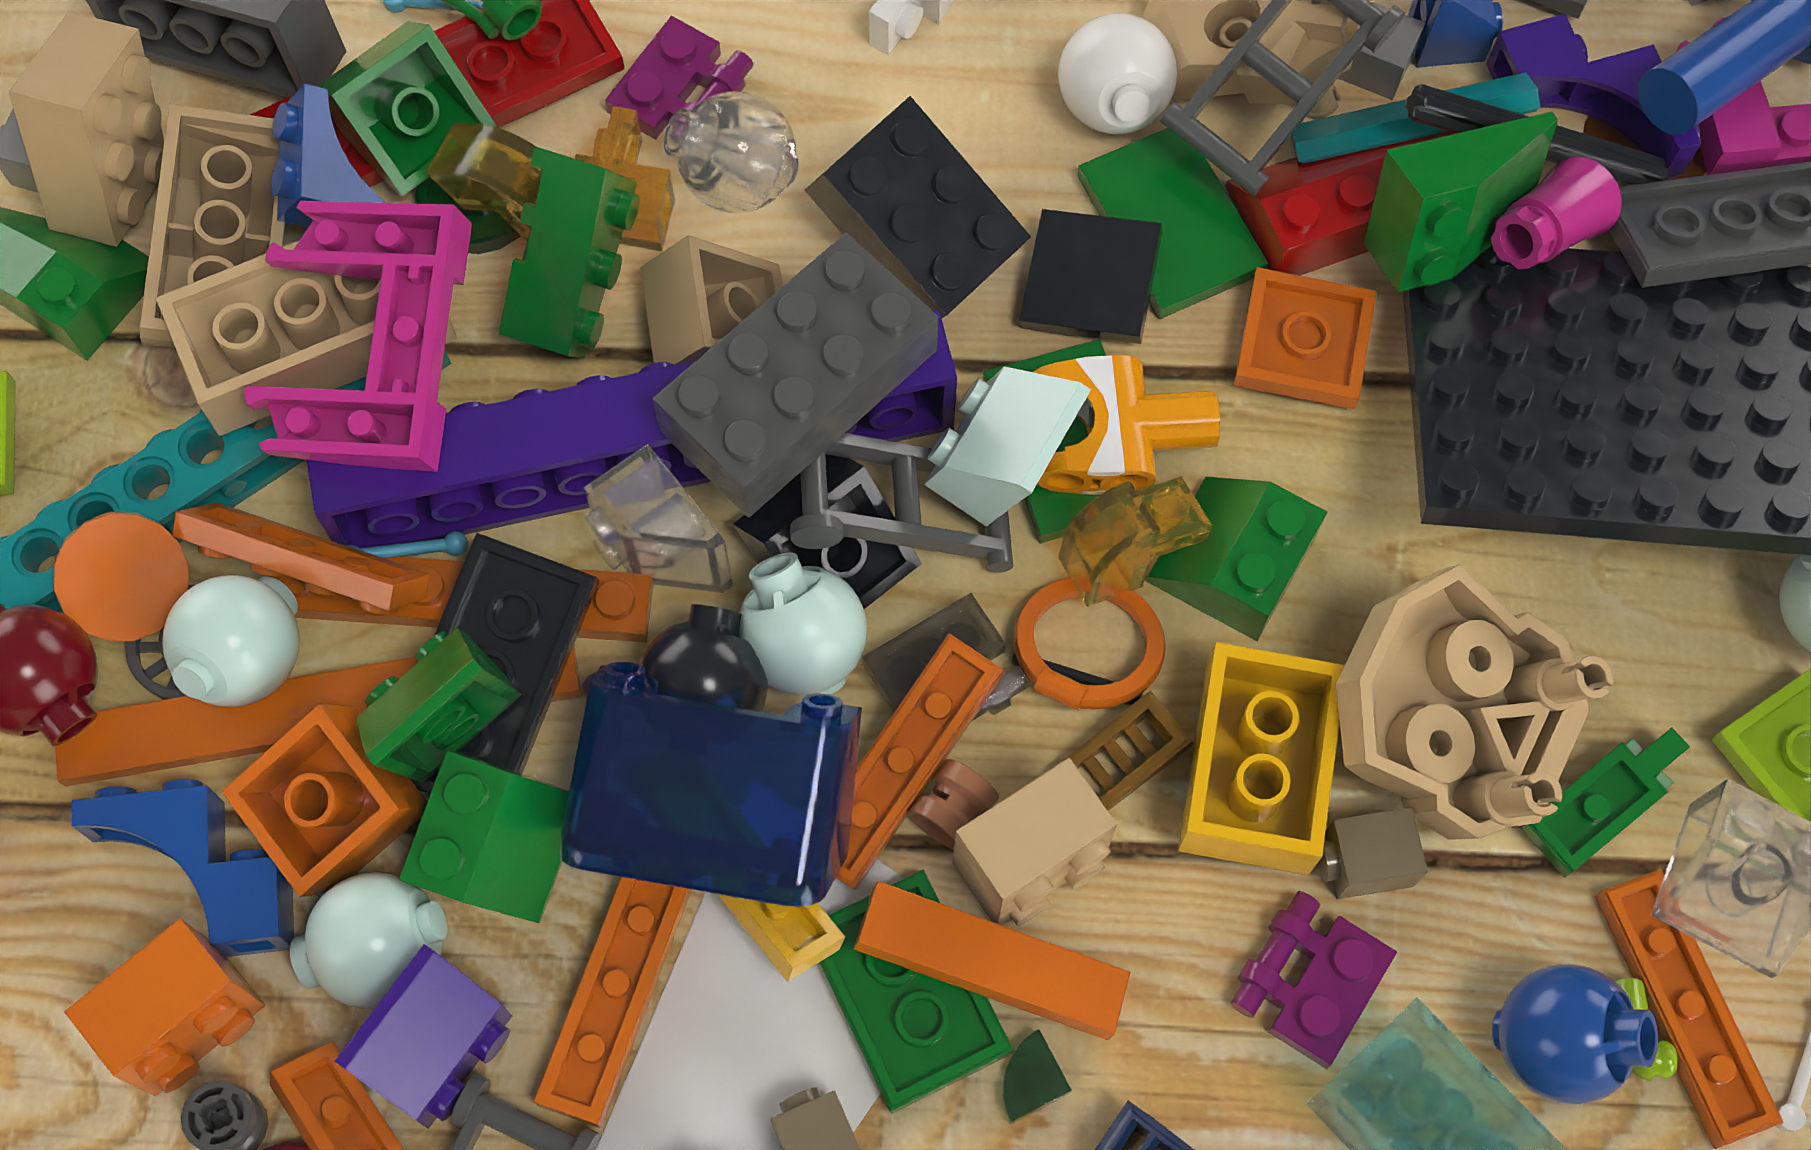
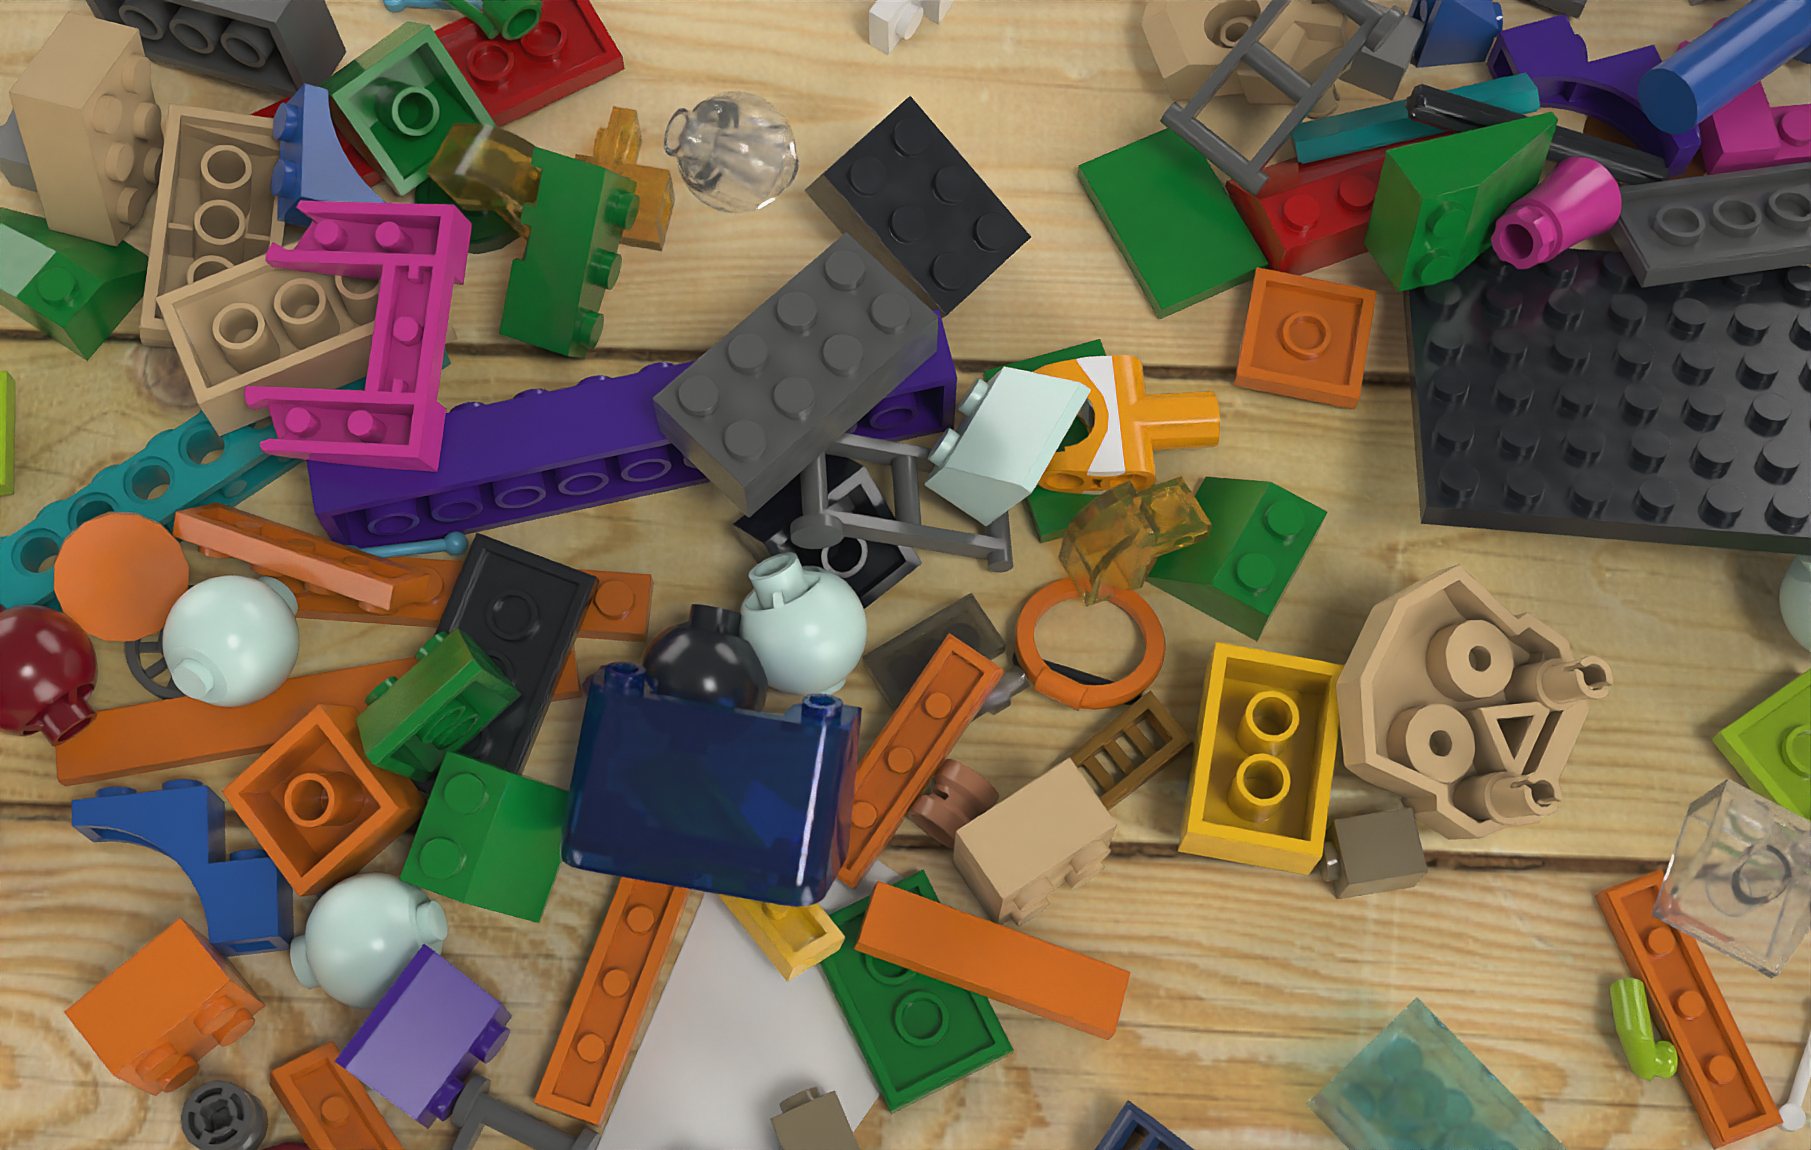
clear slope [584,444,733,593] -> none
magenta plate [605,15,754,153] -> none
tan slope [641,235,783,365] -> none
clear green tile [1002,1029,1072,1125] -> none
black tile [1019,209,1163,344] -> none
white brick [1058,13,1177,134] -> none
magenta plate [1230,891,1397,1069] -> none
blue brick [1492,964,1658,1105] -> none
green hinge [1520,727,1690,878] -> none

